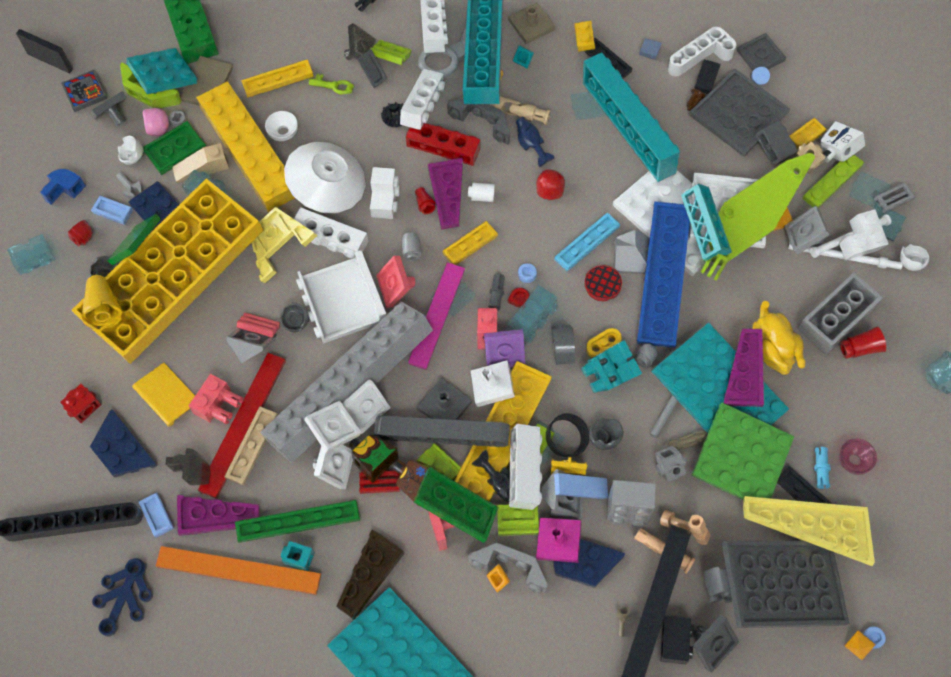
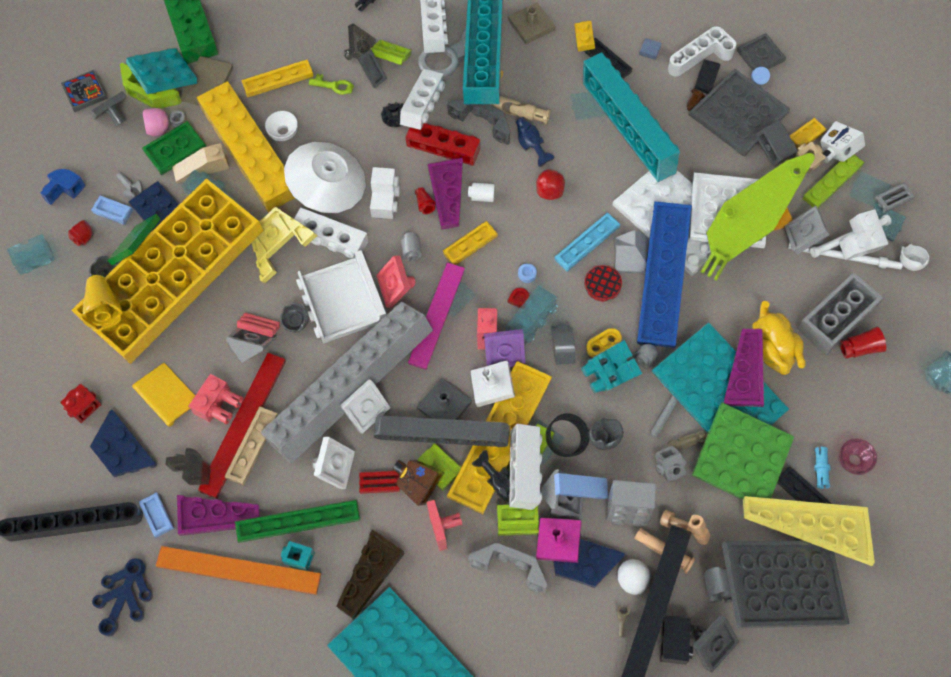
black tile [16,29,73,74] -> none
white hair [118,135,144,165] -> none
white tile [305,401,361,452] -> none
torso [349,435,399,483] -> none
green tile [414,467,499,543] -> none
light orange slope [486,564,510,593] -> none
dark grey axle [488,273,505,311] -> none
teal slope [513,45,534,69] -> none
yellow piece [550,457,588,476] -> none
teal fence [681,184,732,261] -> none
light orange slope [845,630,876,660] -> none
light blue tile [863,627,886,649] -> none
none -> white hair [618,559,651,595]

